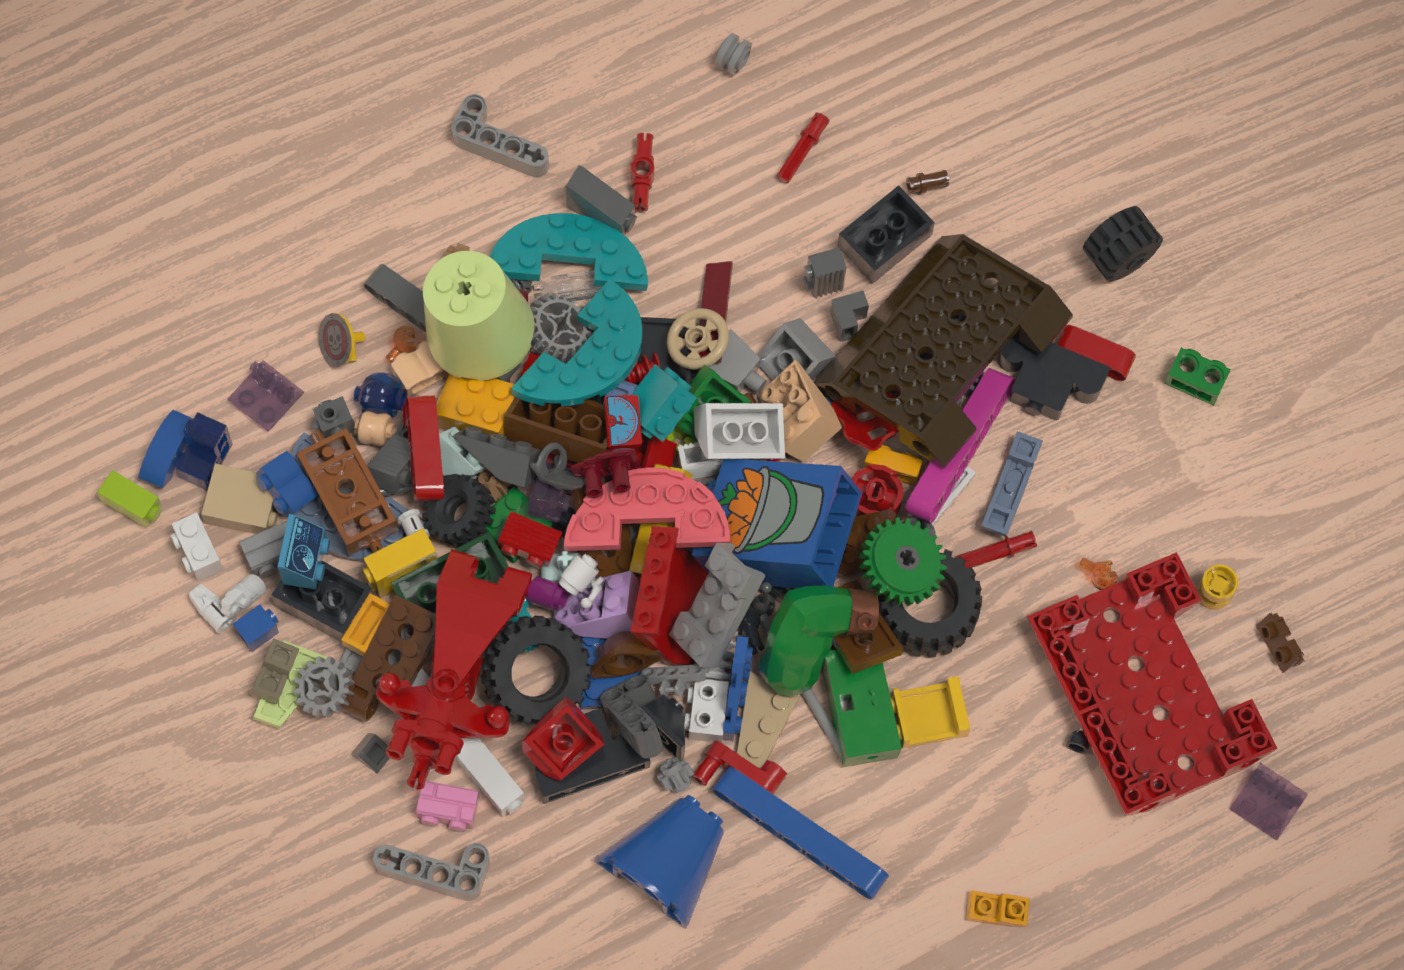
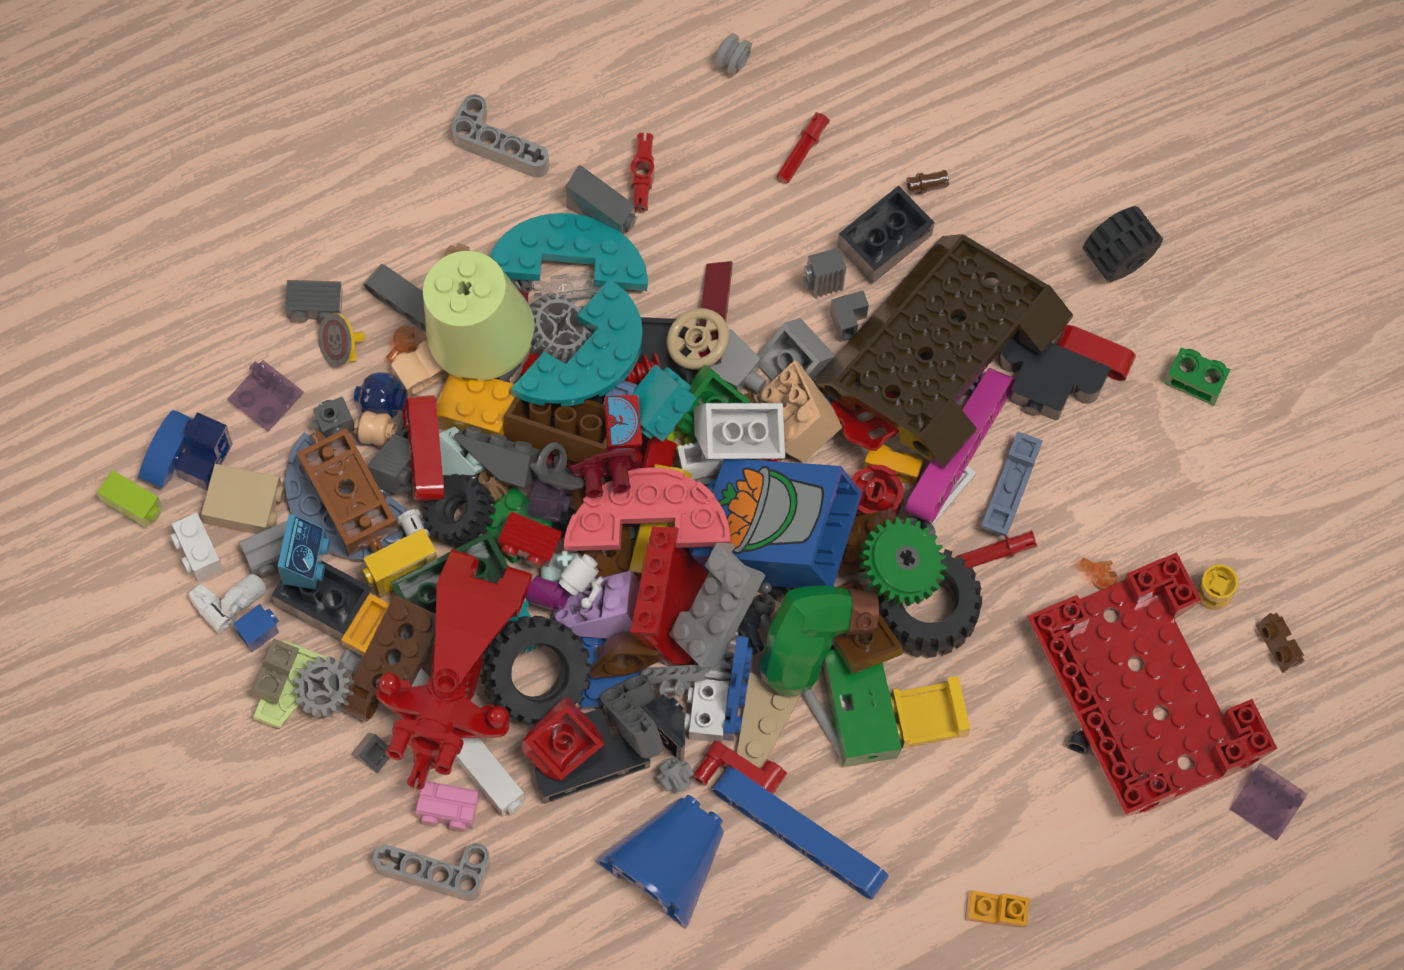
blue brick [256,451,319,517] -> none
none -> dark grey brick [285,280,343,322]

